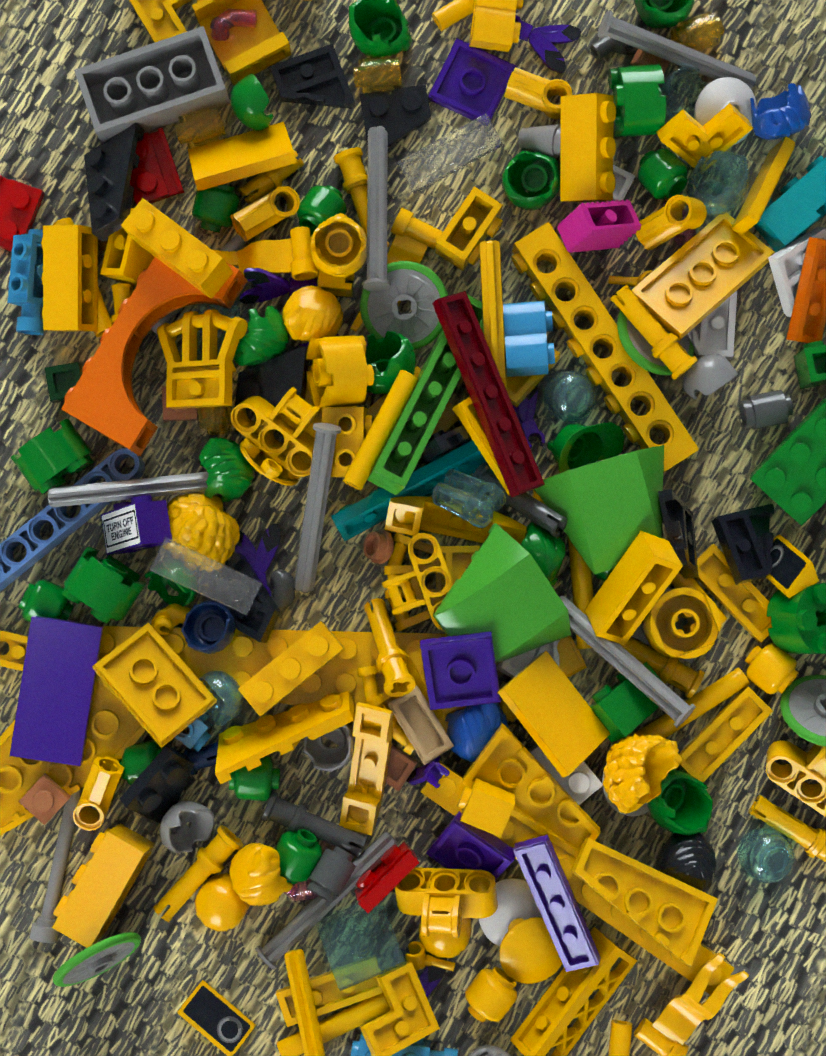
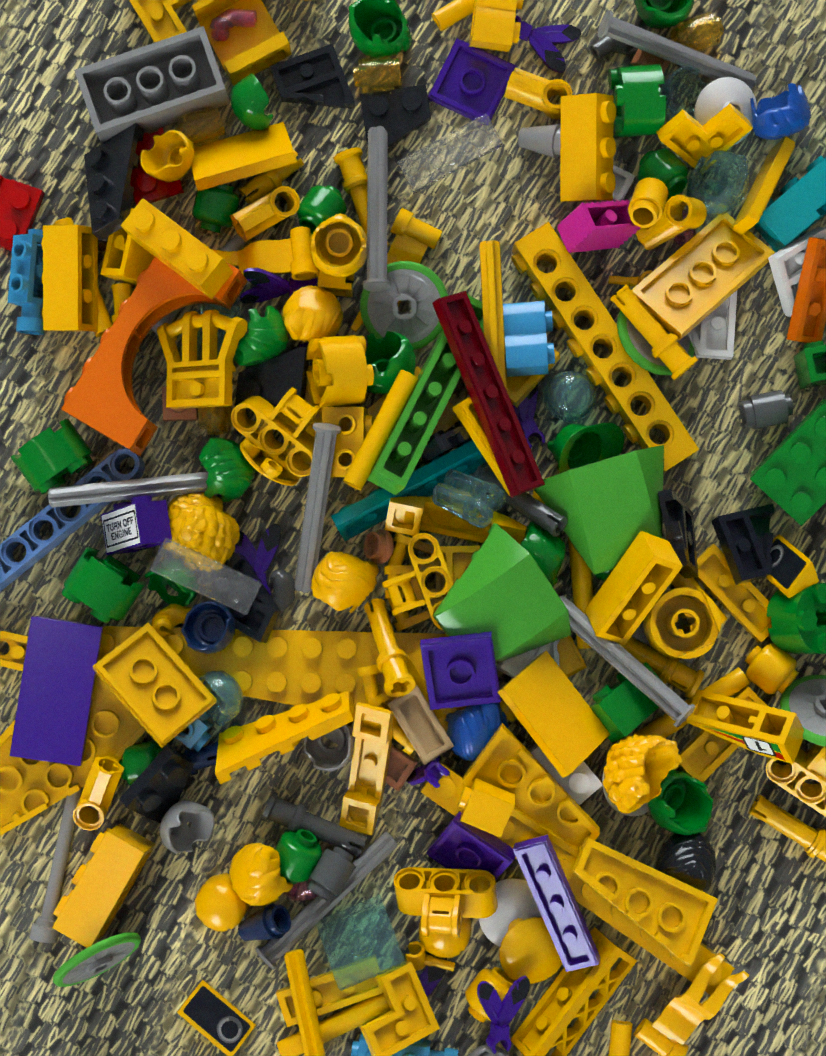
green head [18,579,73,622] -> none
nougat plate [18,773,71,825] -> none
dark green plate [45,362,82,403] -> none
yellow pin [153,825,244,922] -> none
green head [229,755,281,801] -> none
yellow brick [238,621,345,716] -> none
red plate [354,841,420,913] -> none
yellow brick [435,186,503,271] -> none
green hair [501,151,560,211] -> none
light grey hair [682,354,738,399] -> none
clear light blue hair [737,827,795,884] -> none
none -> yellow hair [140,130,195,182]
none -> dark blue cone [238,903,291,941]
none -> yellow hair [311,551,379,613]
none -> dark purple piece [477,976,530,1054]
none -> yellow brick [628,177,669,228]
none -> yellow slope [685,689,804,764]

